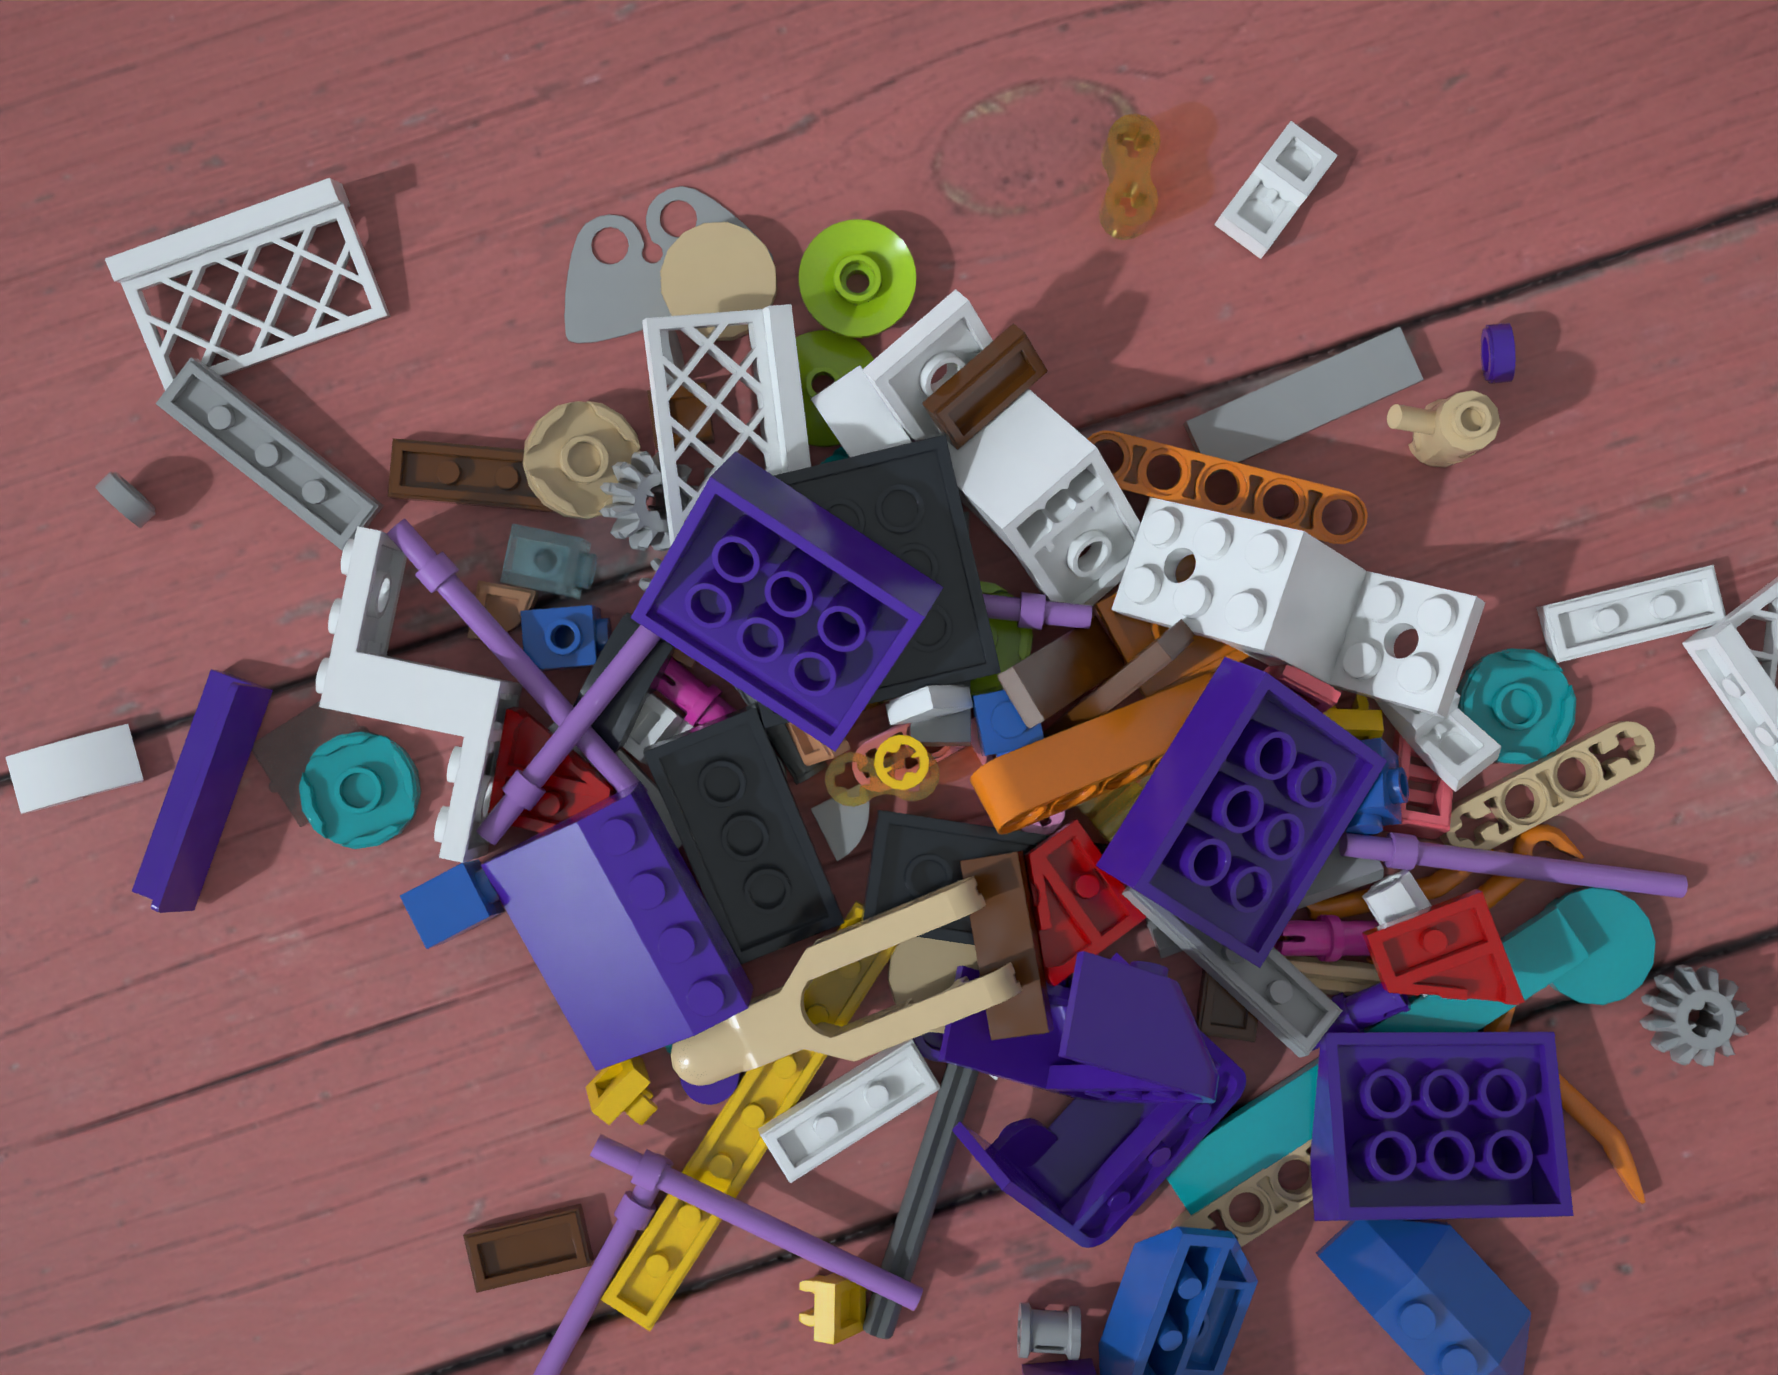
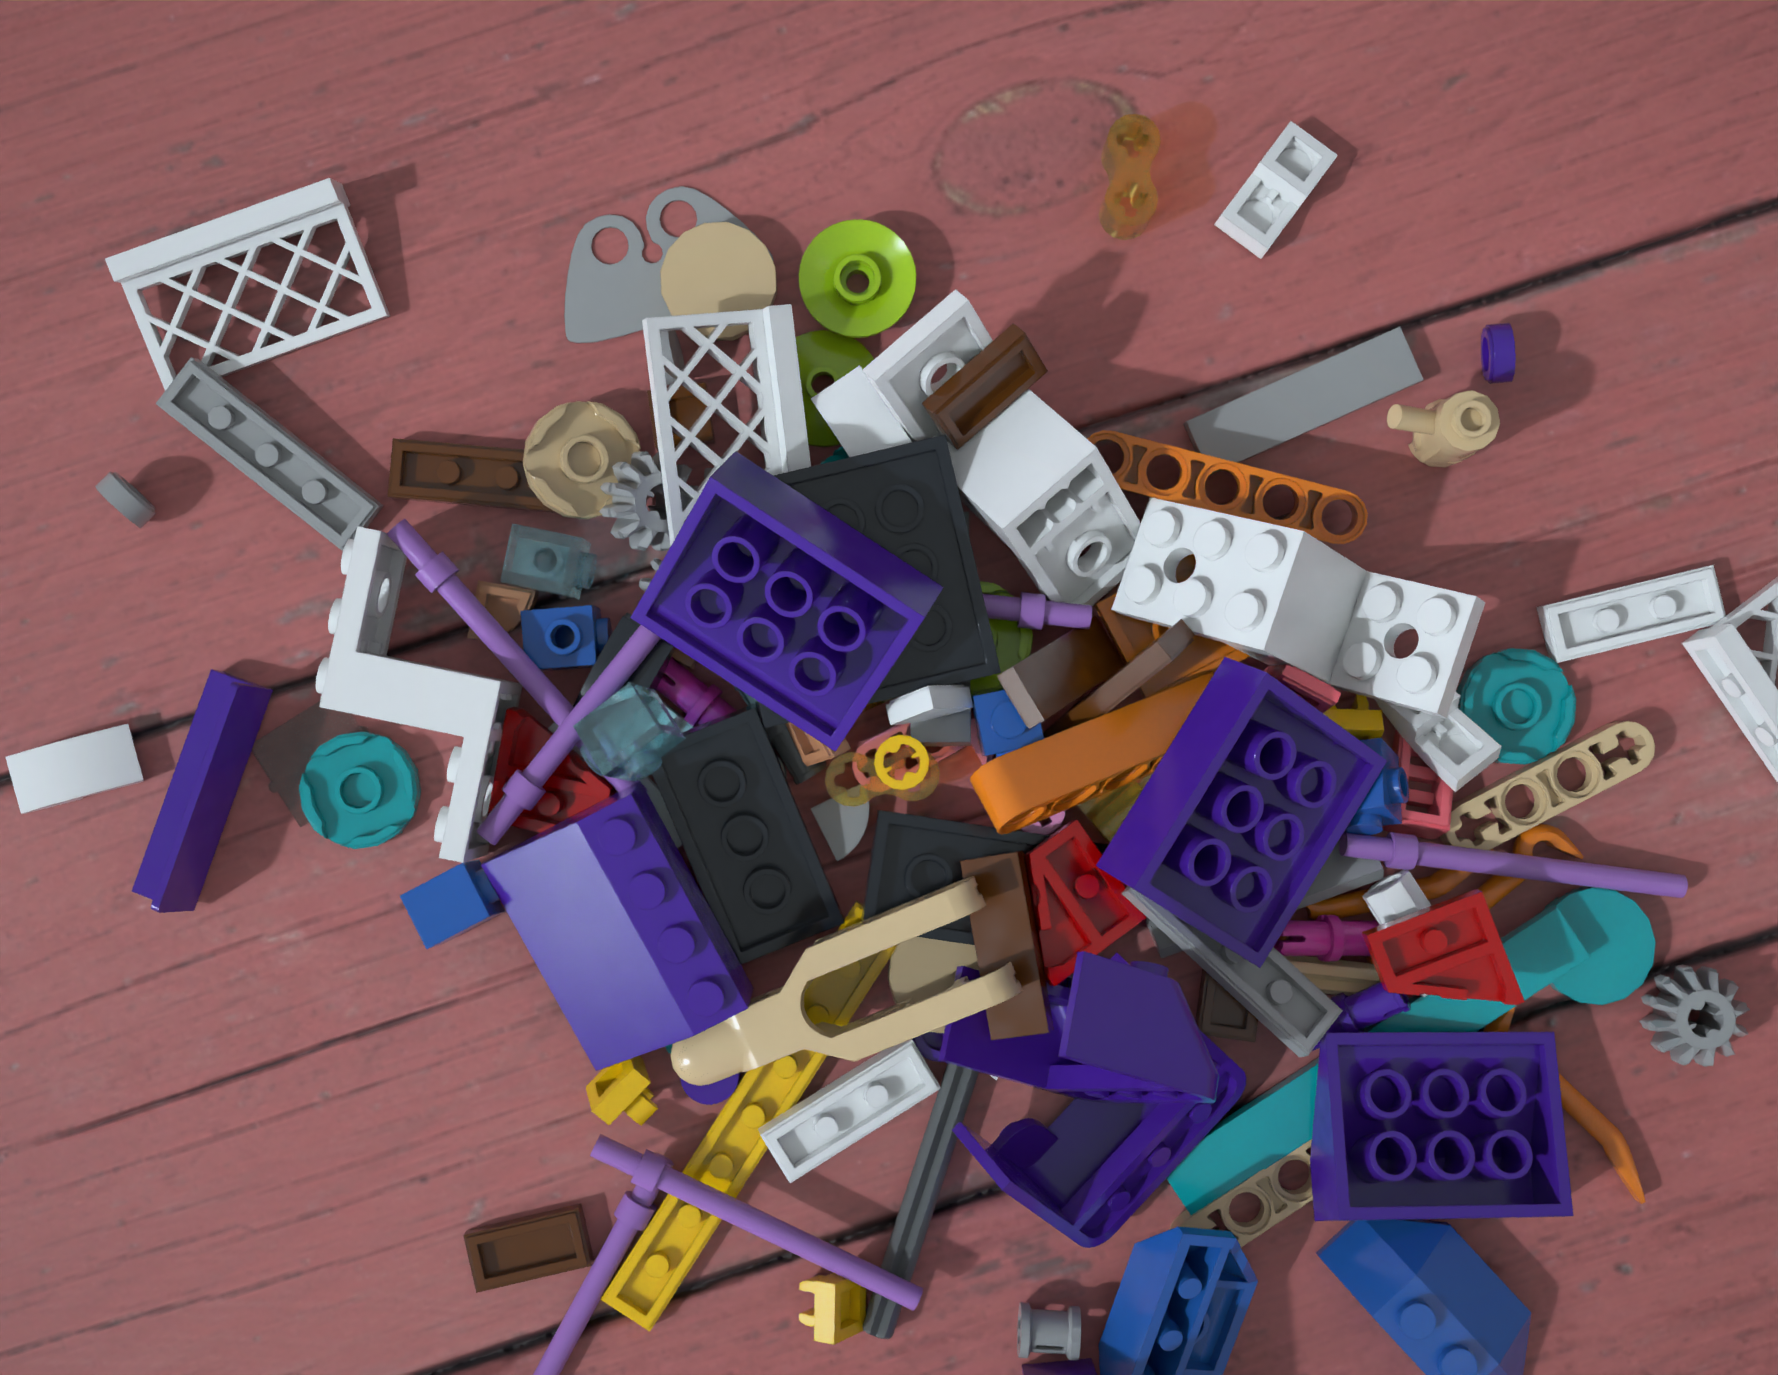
none -> clear light blue brick [573,682,686,781]

